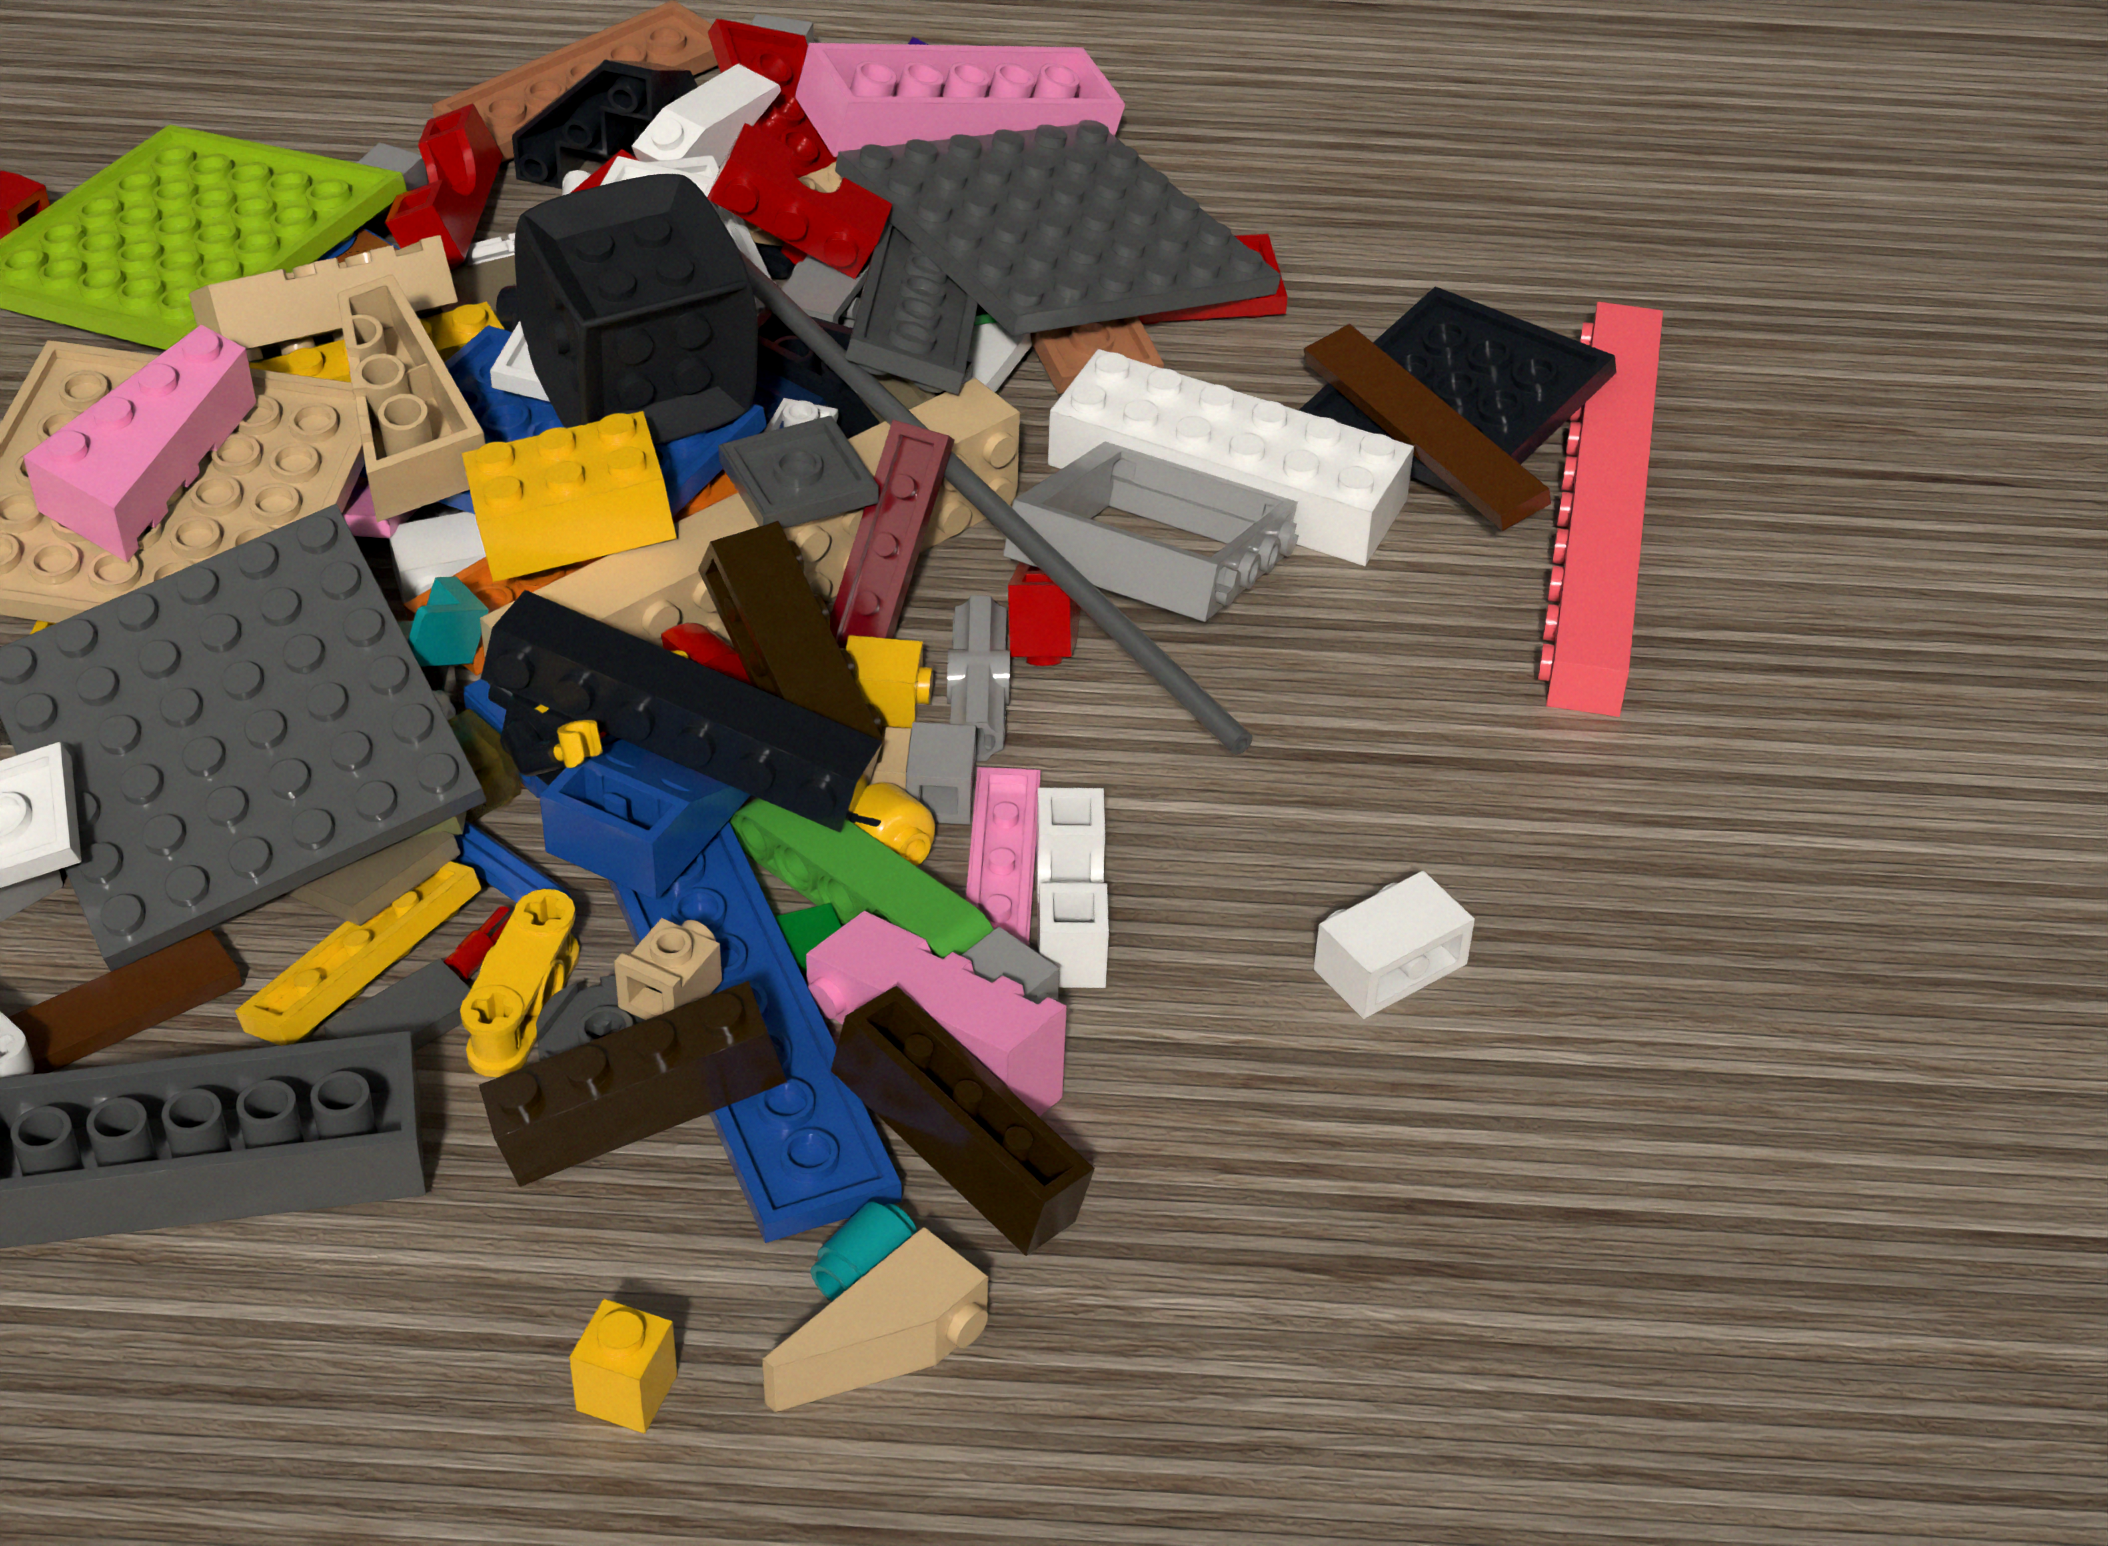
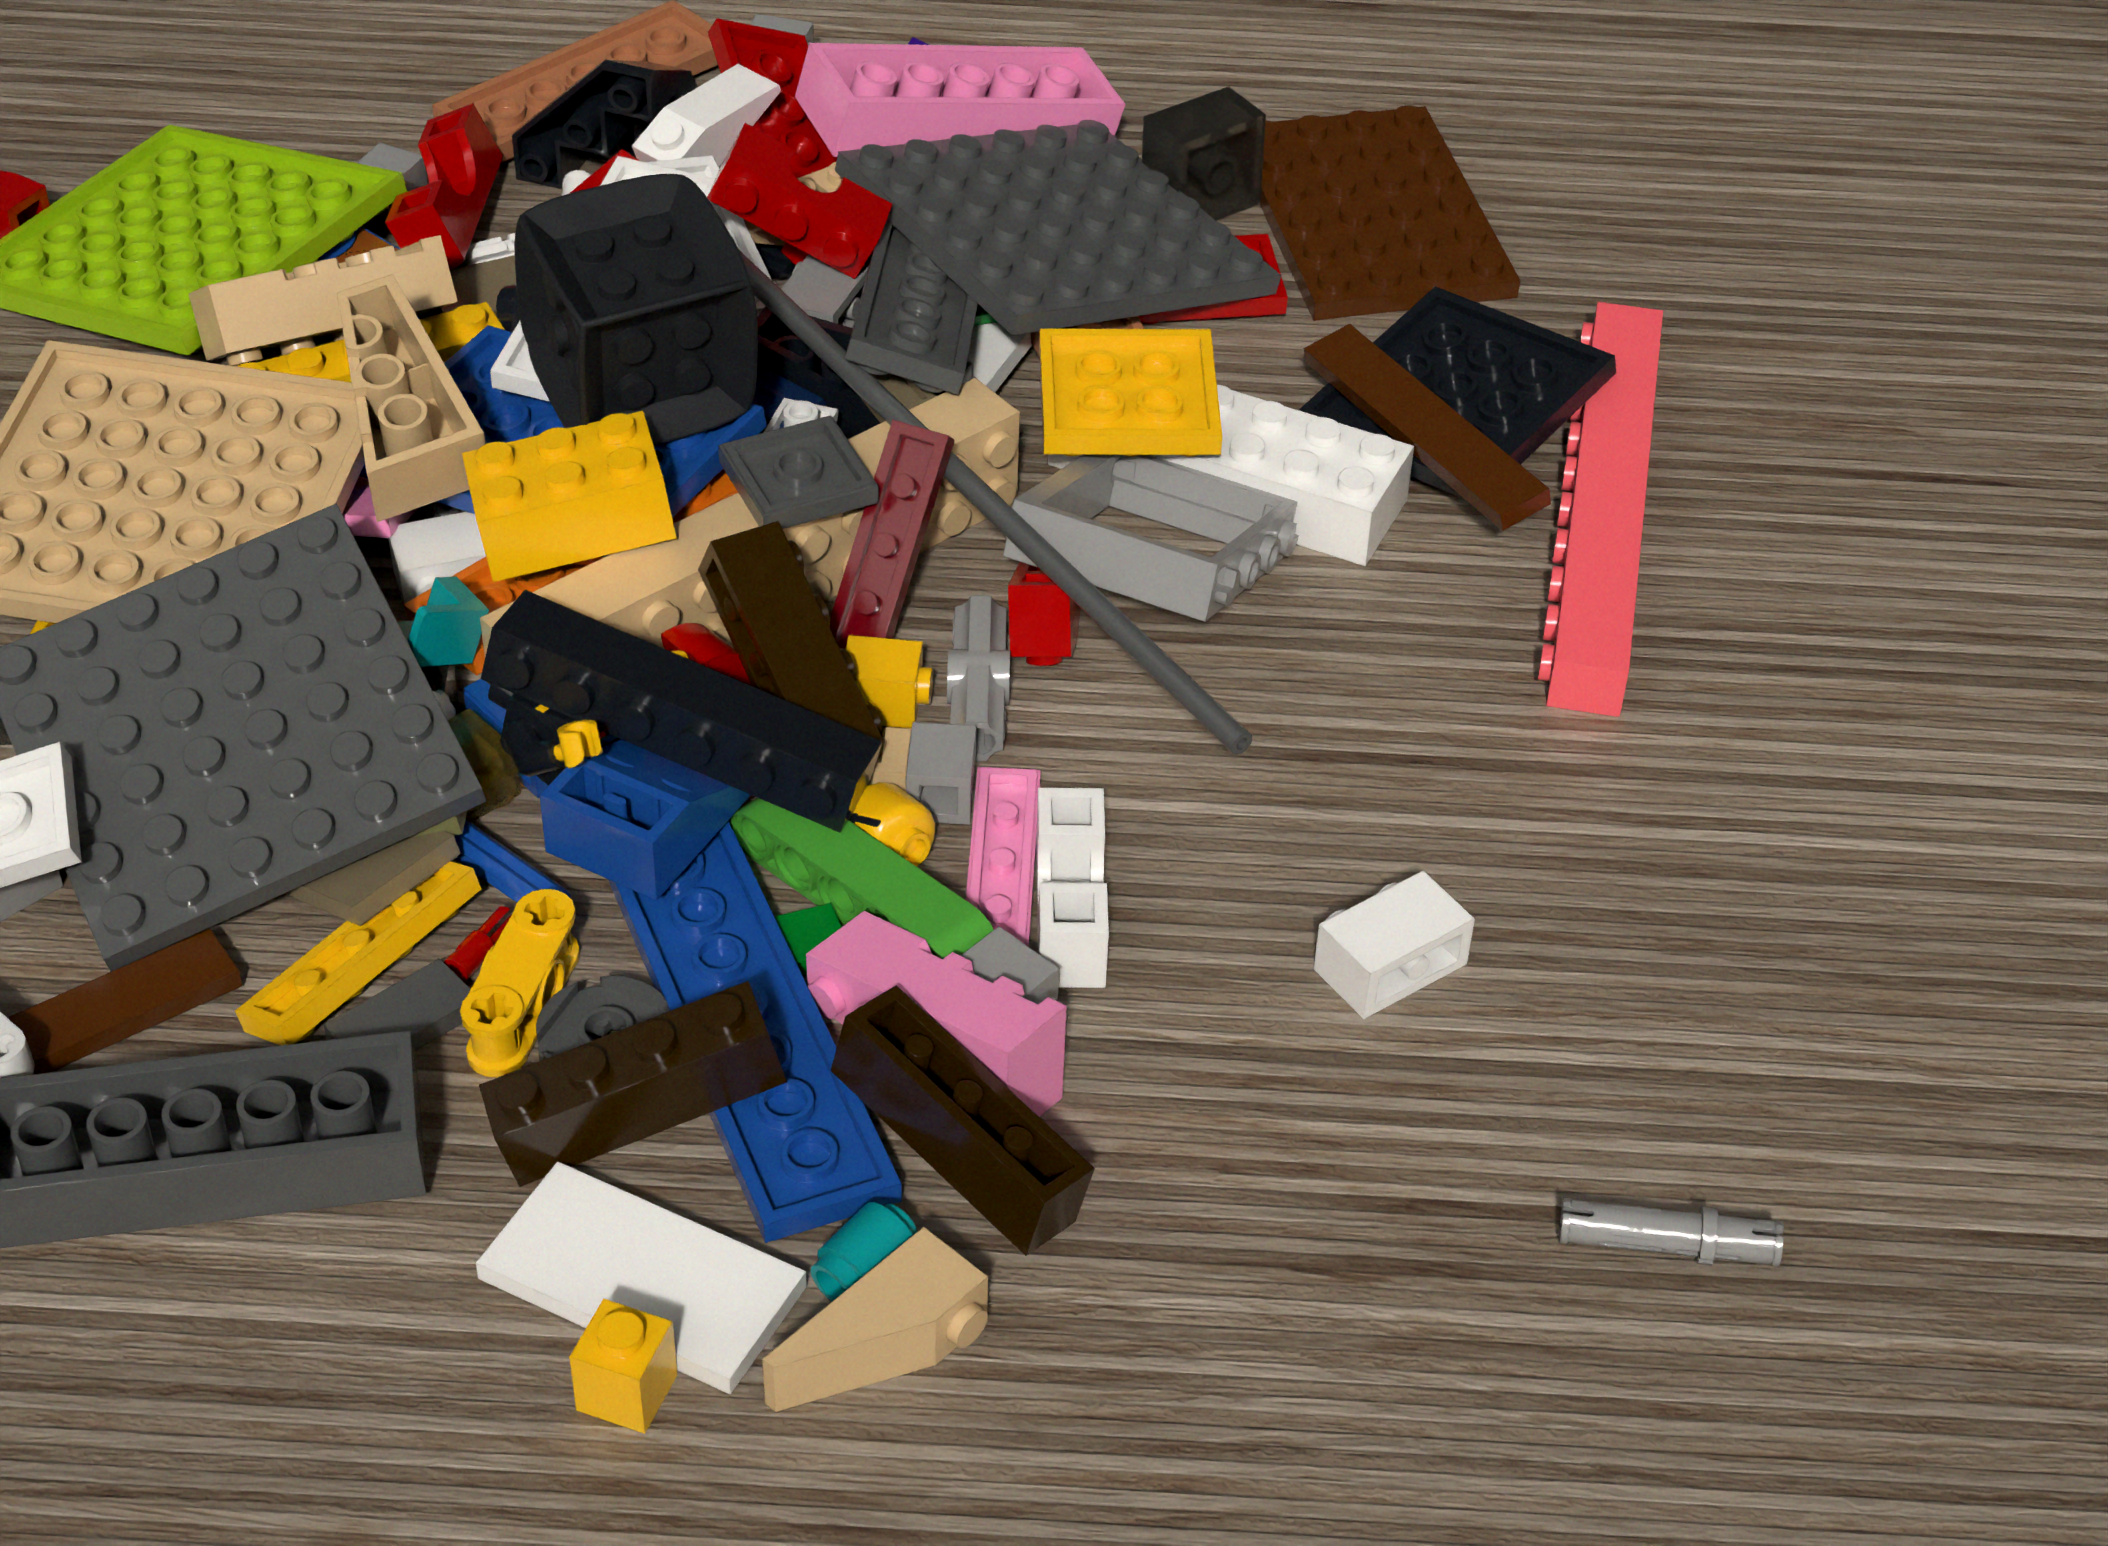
bright pink wedge [23,325,256,562] -> none
tan brick [614,918,722,1020] -> none
none -> white tile [476,1161,807,1395]
none -> yellow plate [1039,328,1222,457]
none -> clear smoke brick [1142,86,1266,220]
none -> reddish brown plate [1231,105,1520,321]
none -> light grey pin [1559,1197,1784,1267]

